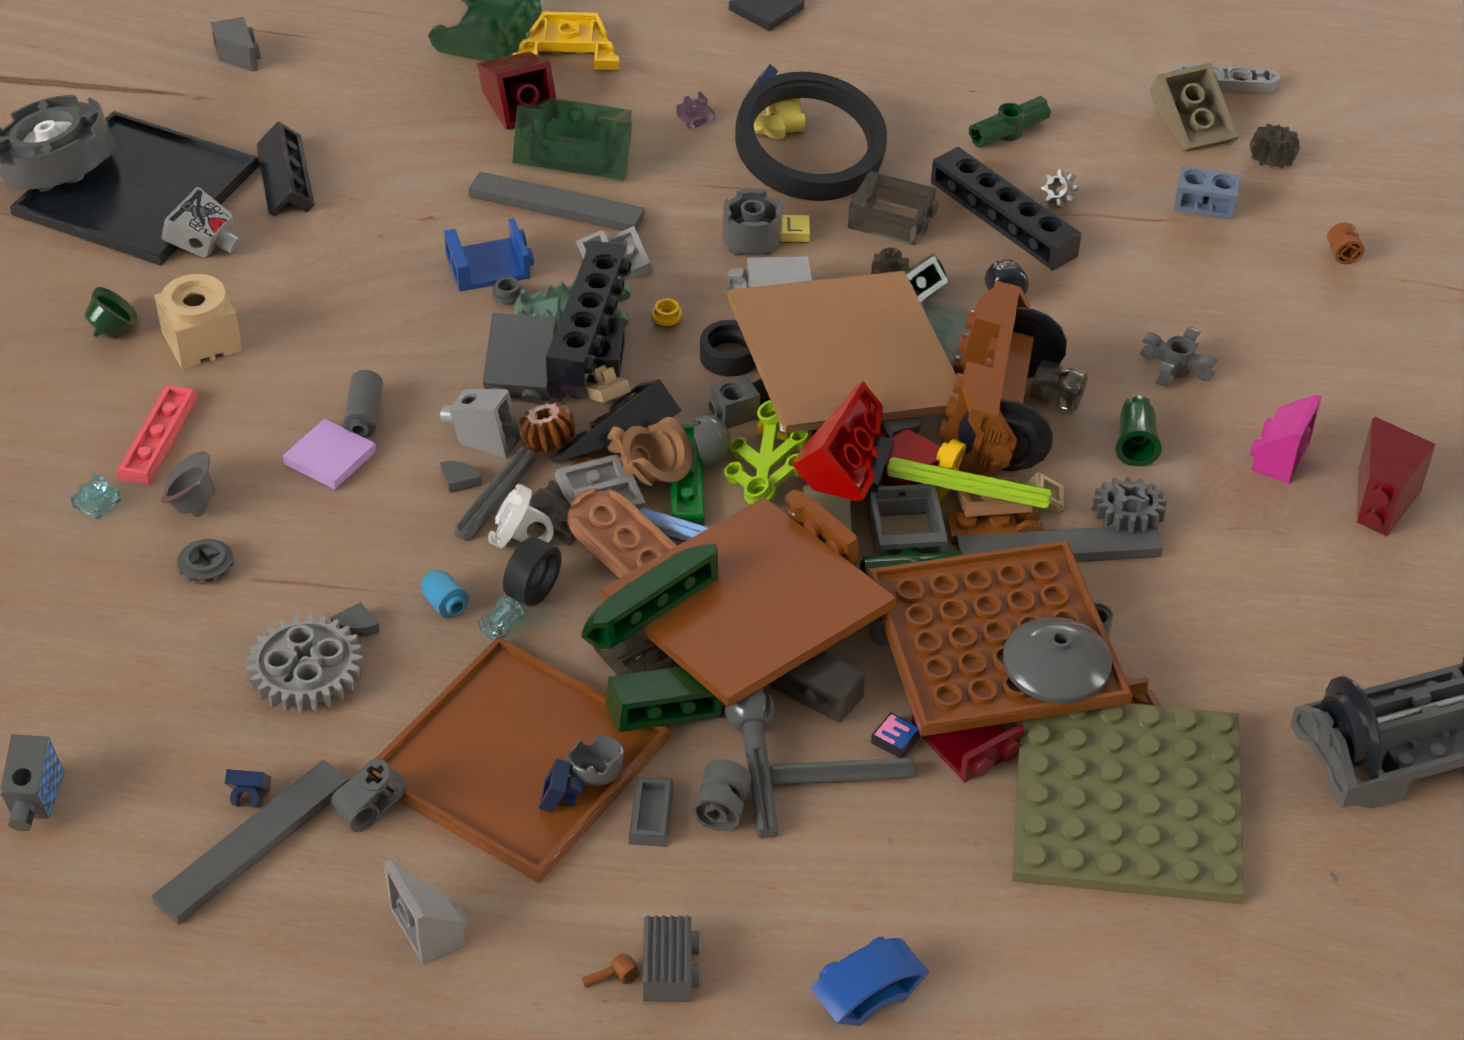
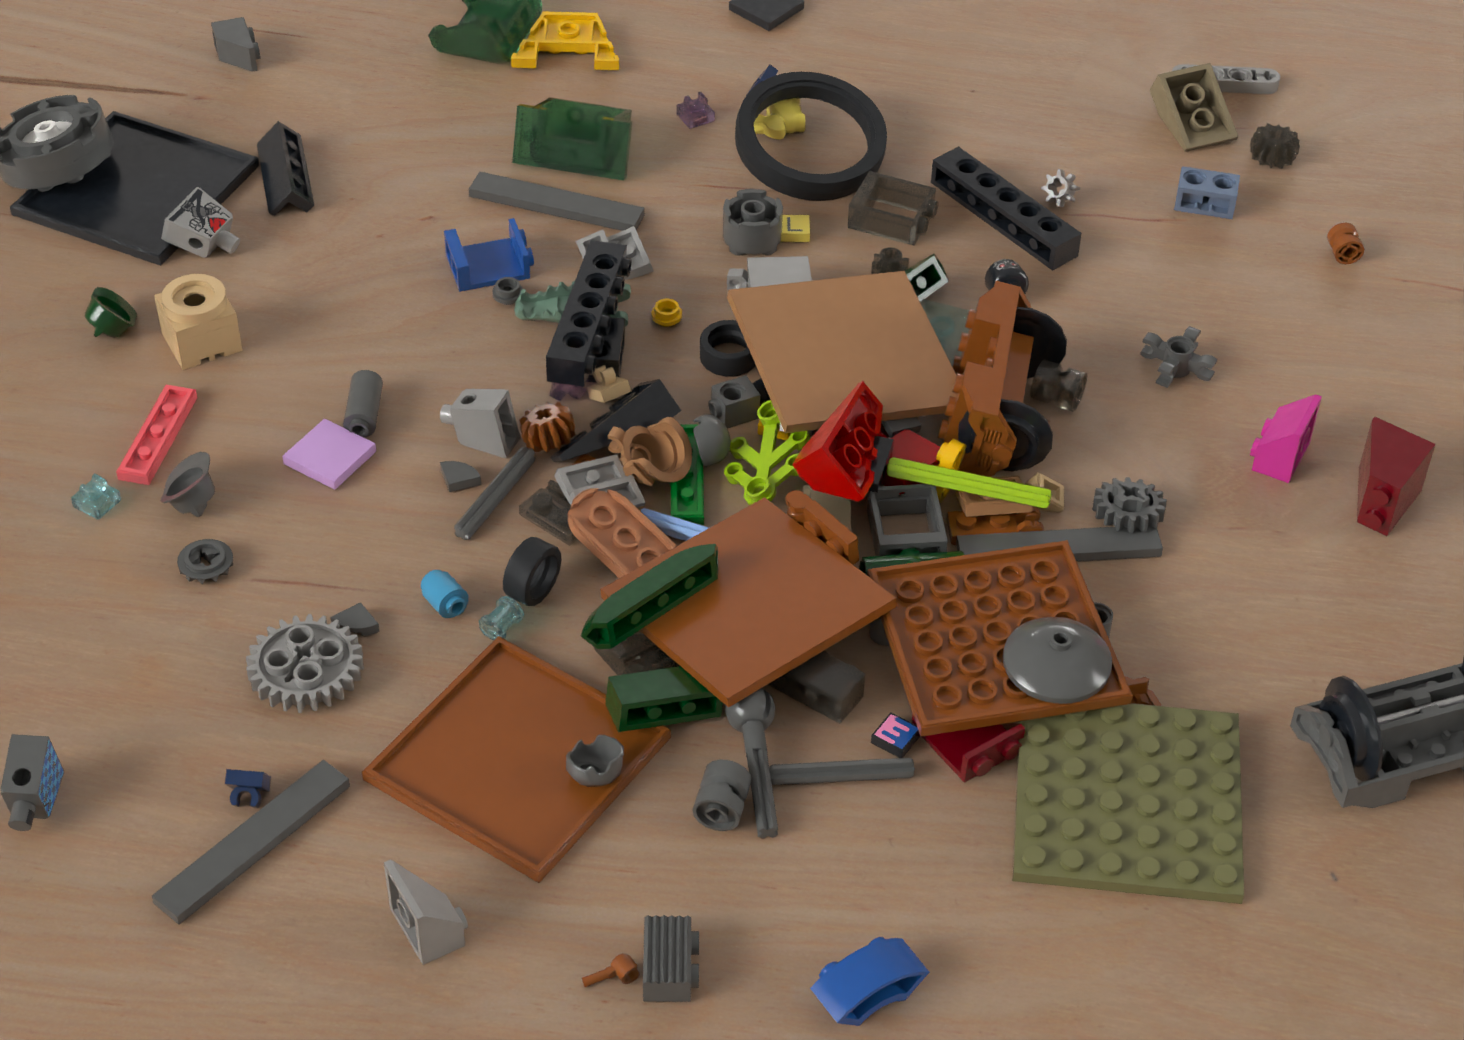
dark grey piece [331,759,406,832] -> none
dark red slope [477,51,560,129] -> none
dark grey slope [483,313,557,403] -> none
white tile [488,483,554,549] -> none
dark blue tile [539,759,584,813] -> none
dark grey tile [629,777,673,847] -> none
dark green piece [968,96,1051,148] -> none
dark green plant [1115,395,1162,466] -> none

